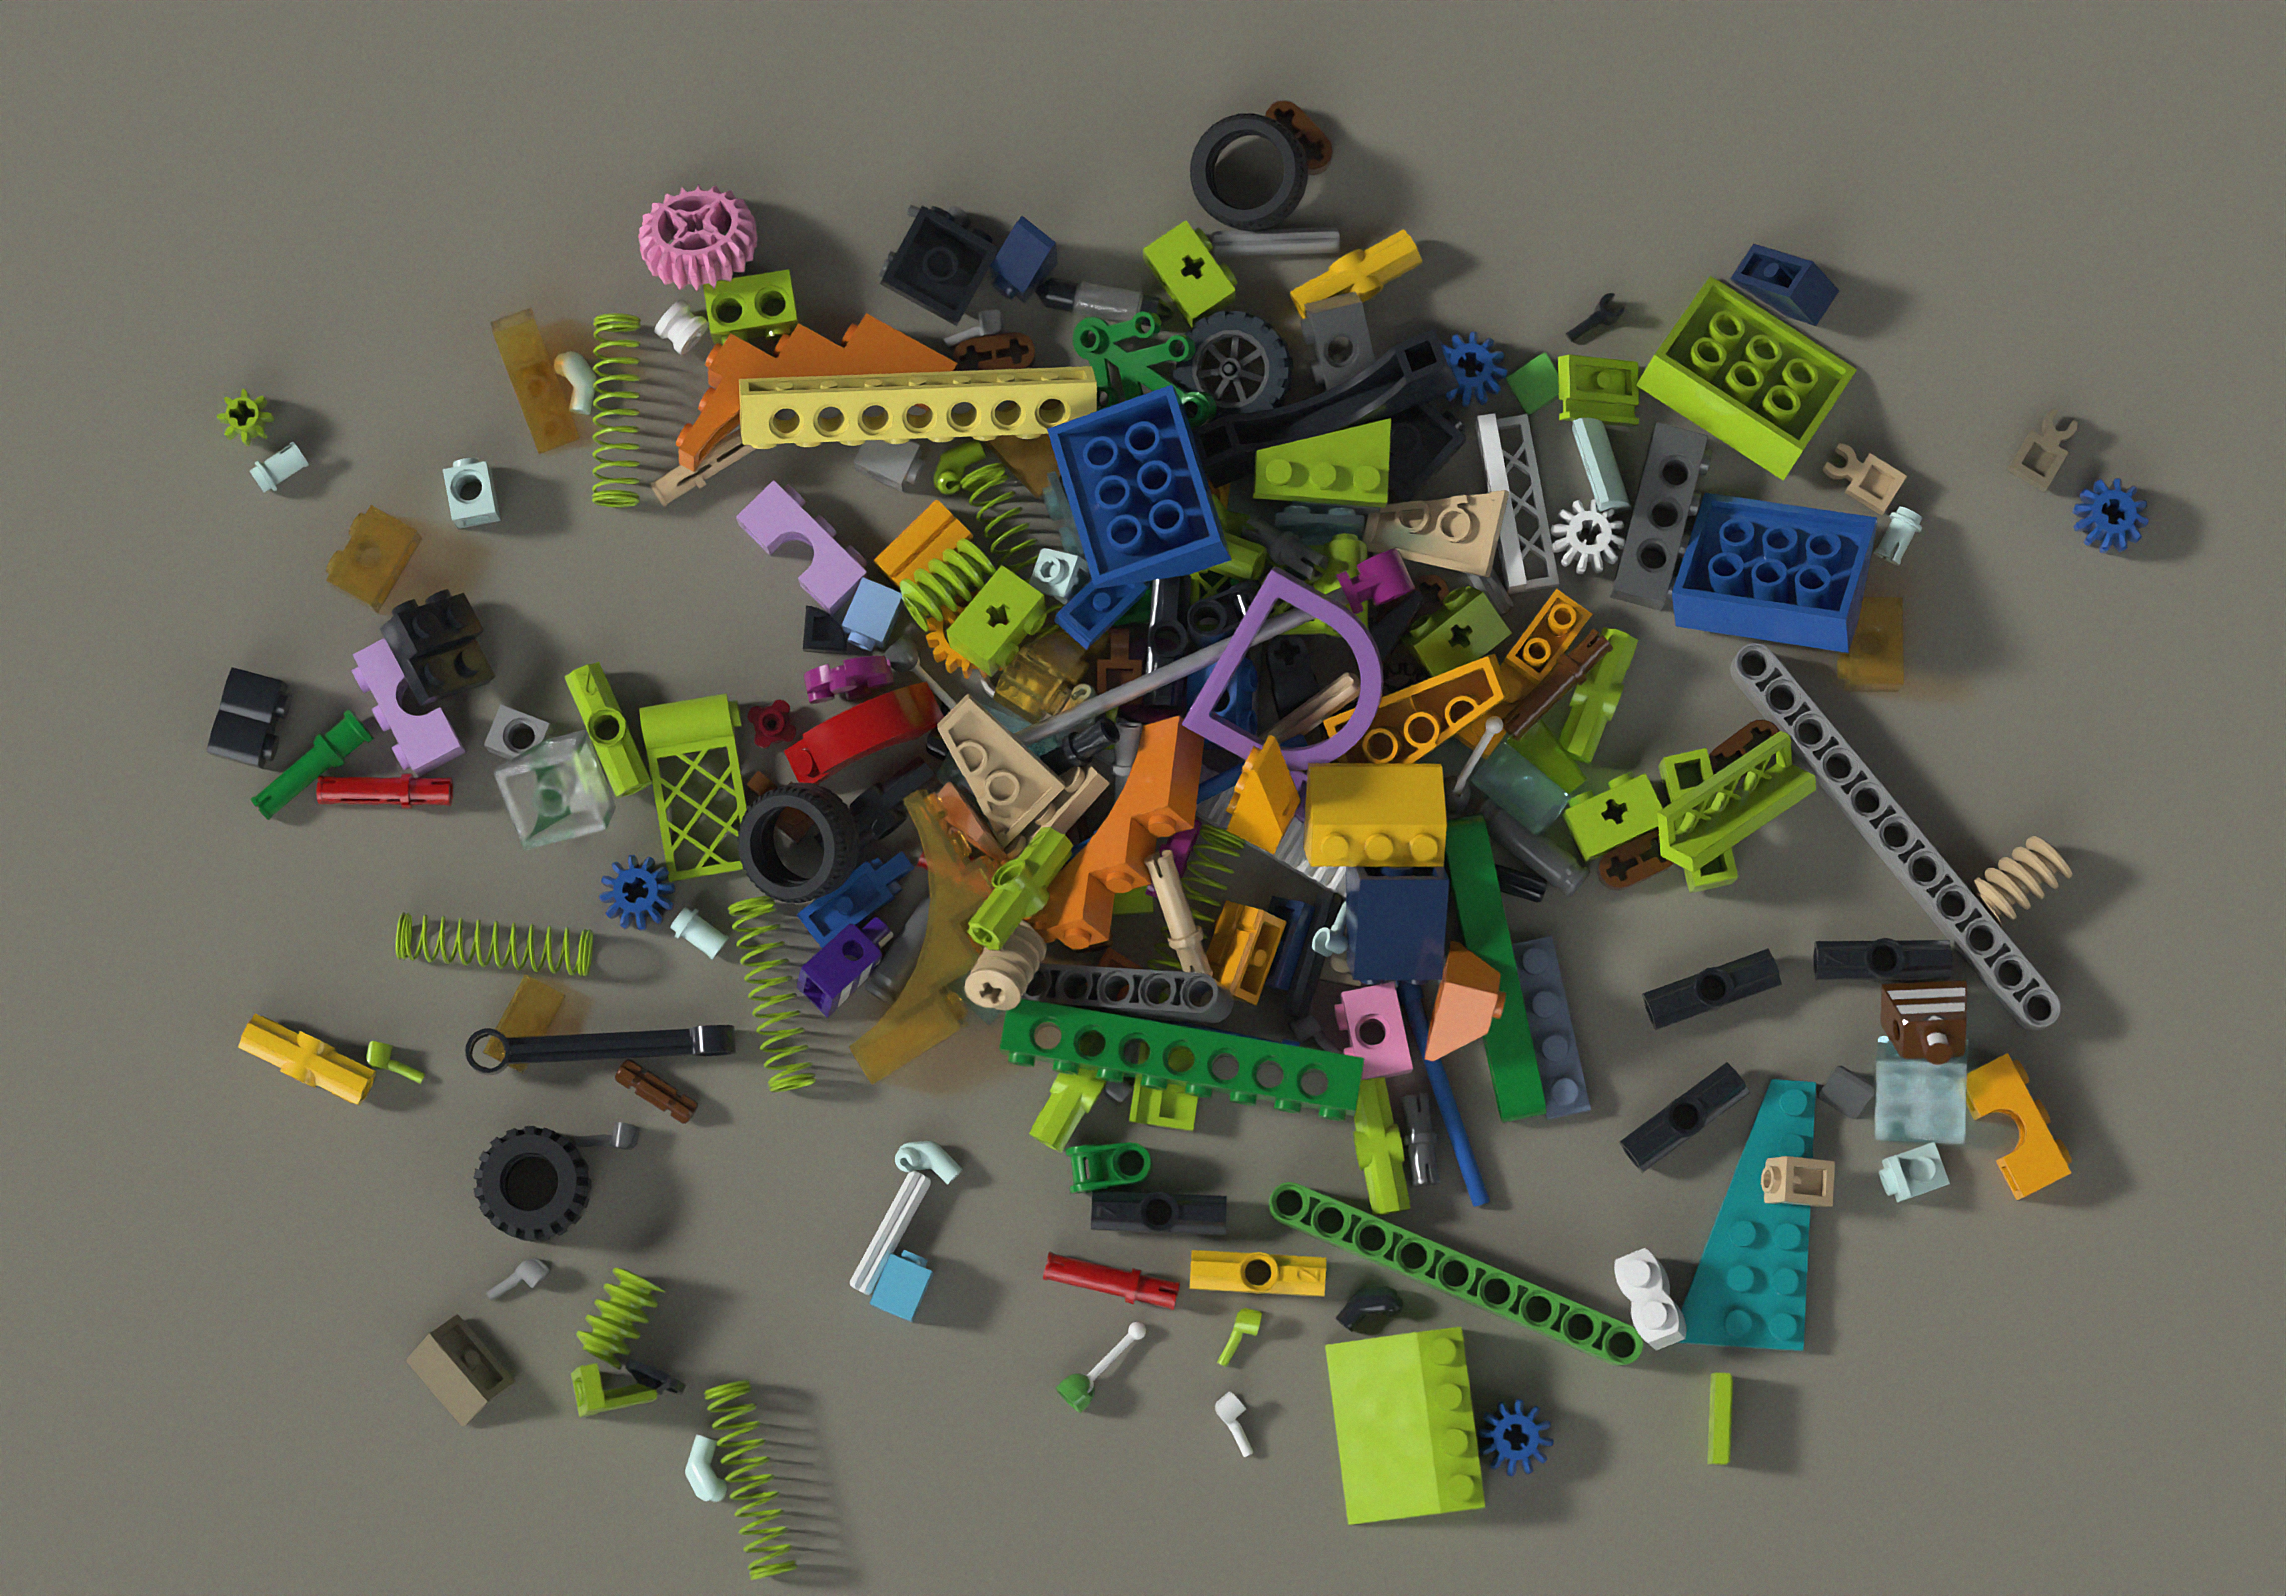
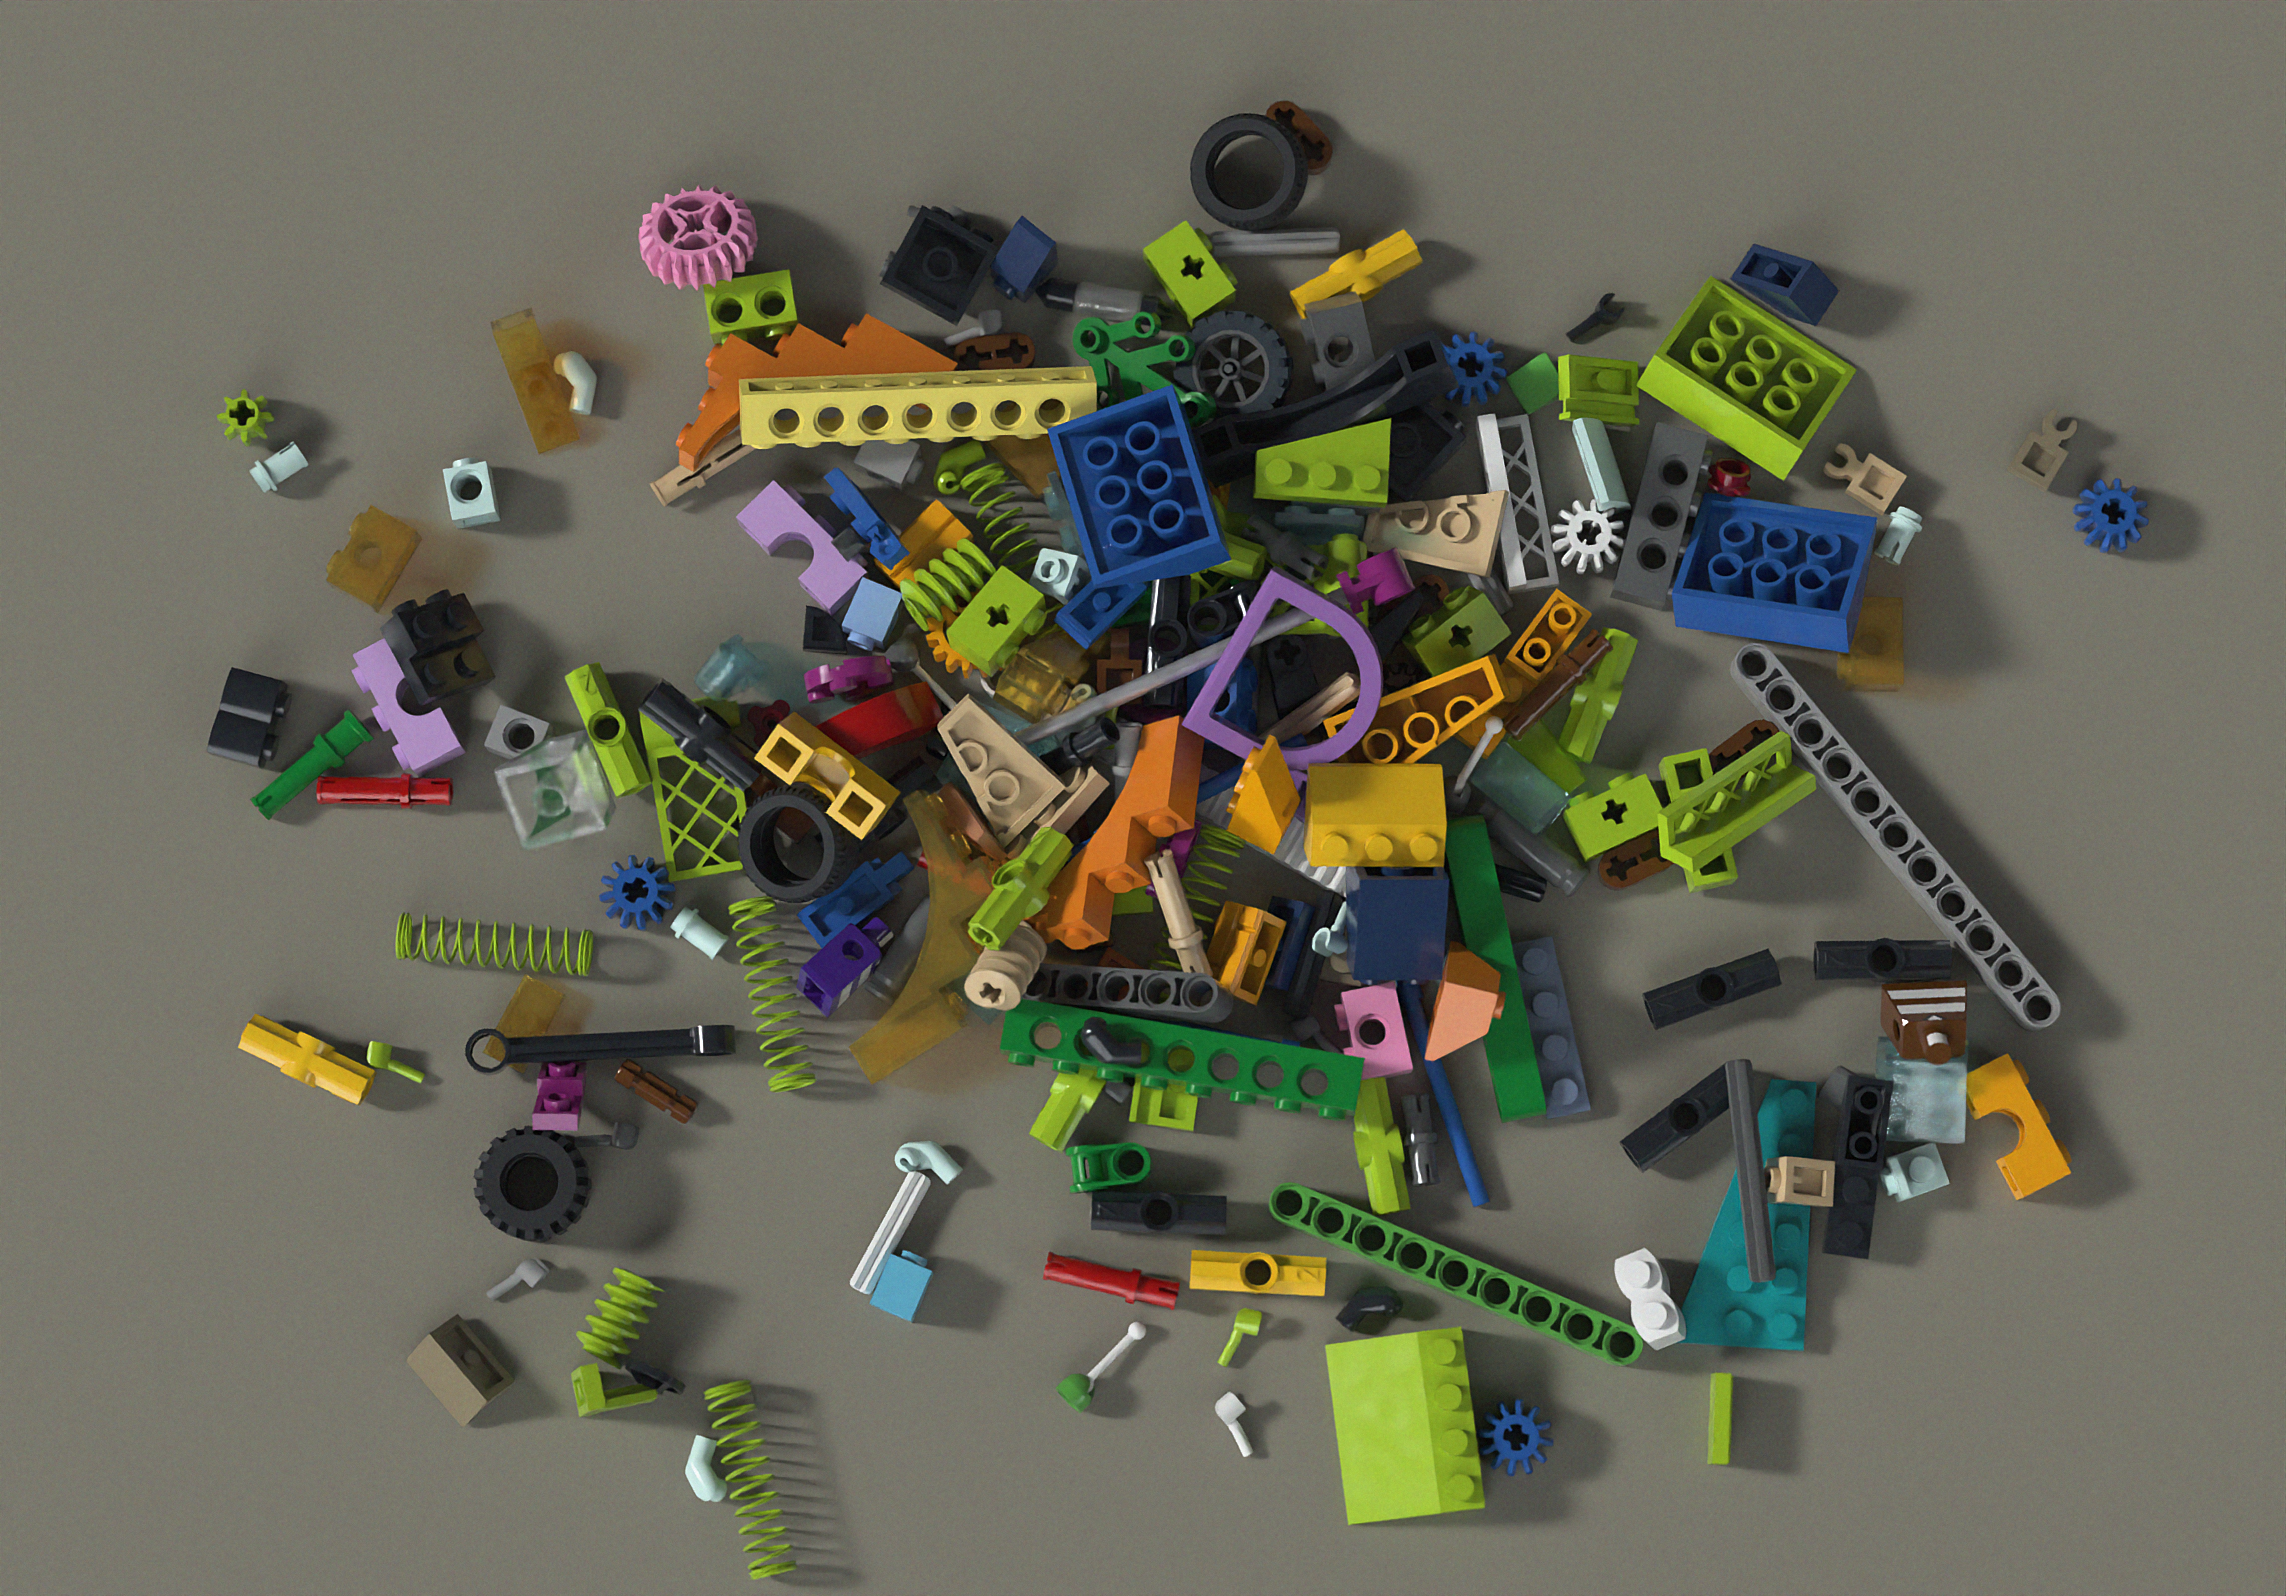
lime piece [592,313,641,507] -> none
white wheel [654,299,709,355] -> none
tan piece [1970,836,2072,929] -> none
none -> magenta slope [532,1061,587,1131]
none -> black piece [638,678,765,791]
none -> clear light blue piece [694,634,770,702]
none -> yellow arch [754,712,901,840]
none -> blue hinge [824,467,910,570]
none -> dark grey hand [831,527,872,562]
none -> black arm [1081,1017,1142,1065]
none -> dark red plate [1707,457,1752,496]
none -> dark grey axle [1725,1059,1776,1282]
none -> black slope [1822,1075,1894,1259]

